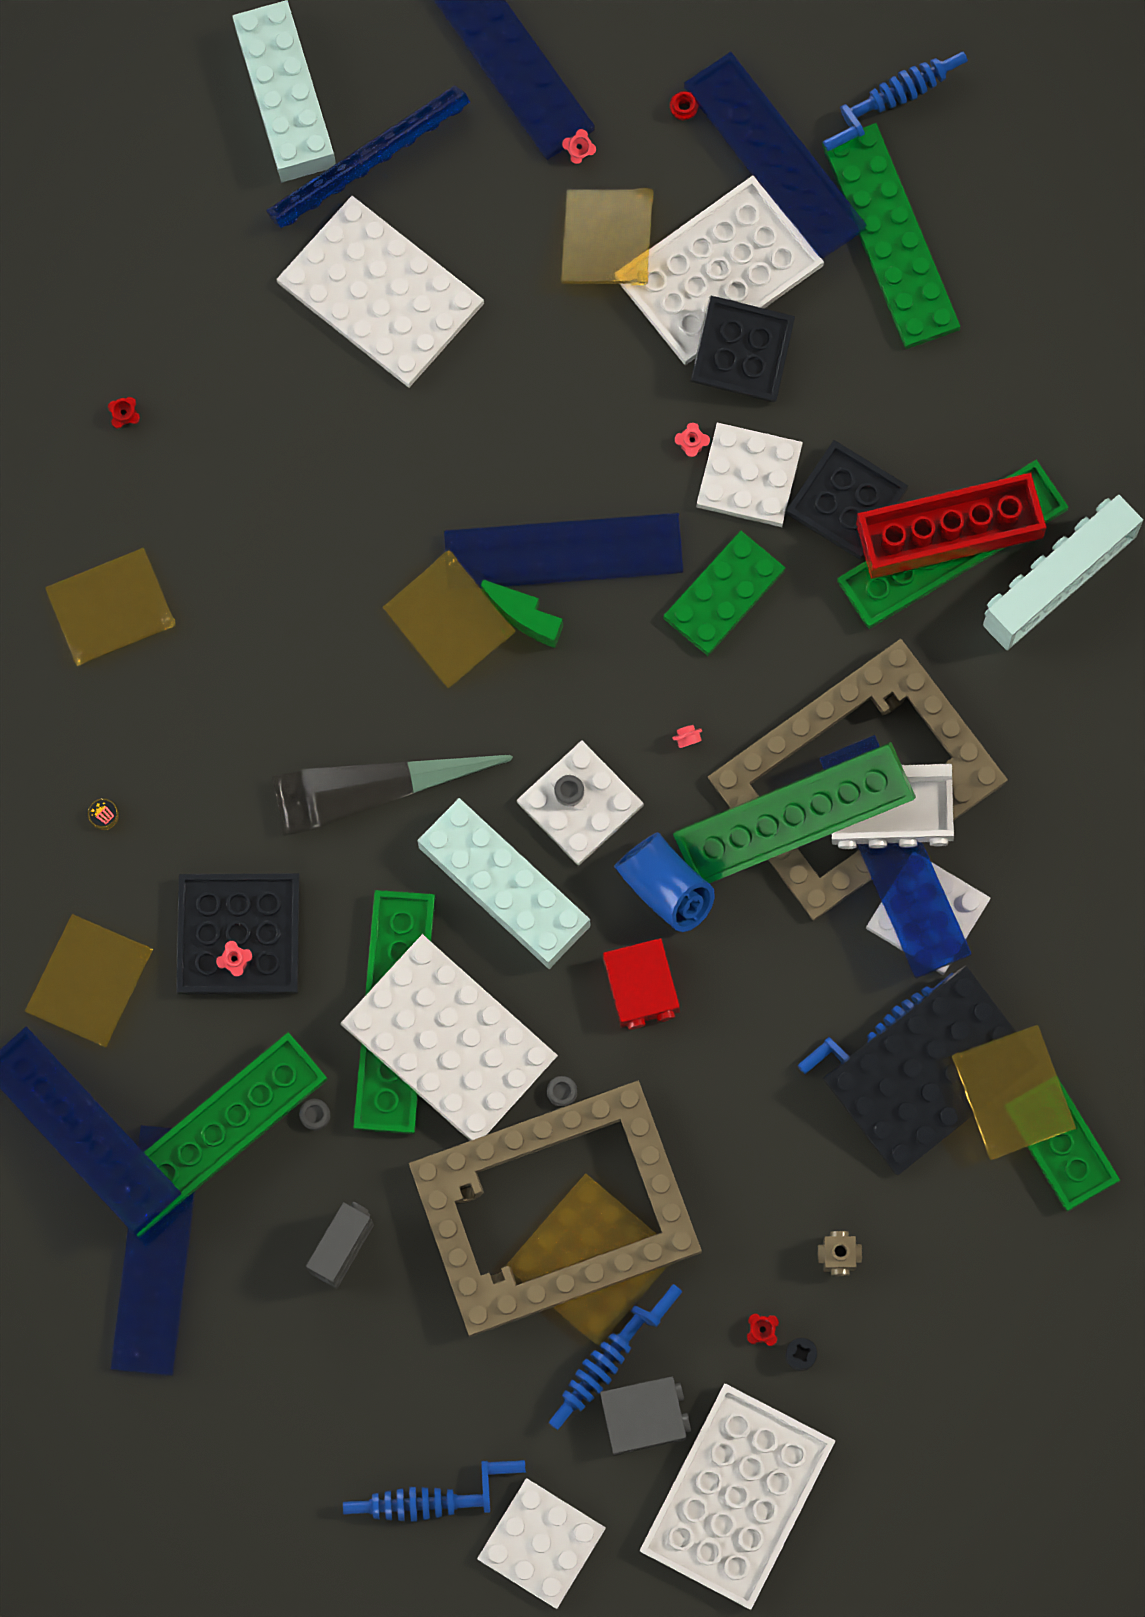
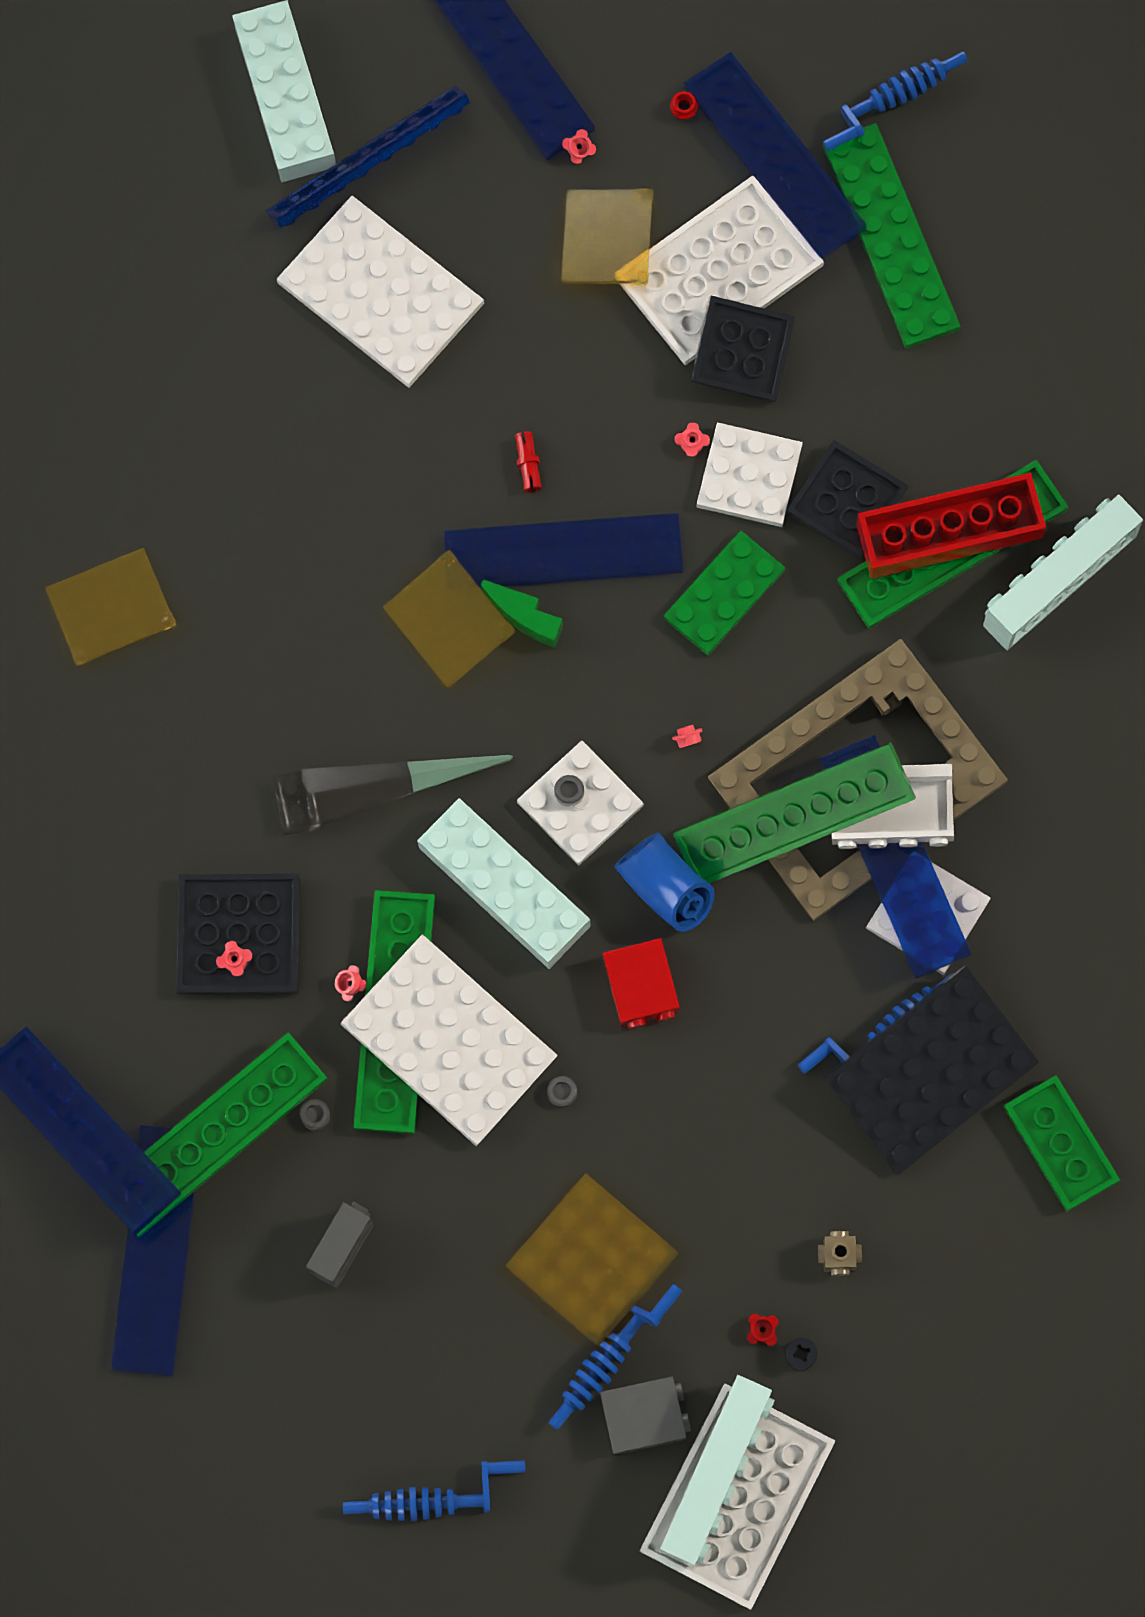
clear yellow piece [25,914,153,1047] -> none
tile [88,799,119,830] -> none
red plate [108,397,140,428] -> none
dark tan plate [409,1080,702,1337] -> none
white plate [477,1478,606,1609] -> none
clear yellow piece [952,1025,1076,1160] -> none
none -> coral plate [335,965,366,1002]
none -> red pin [514,431,543,493]
none -> light aqua brick [660,1375,775,1568]

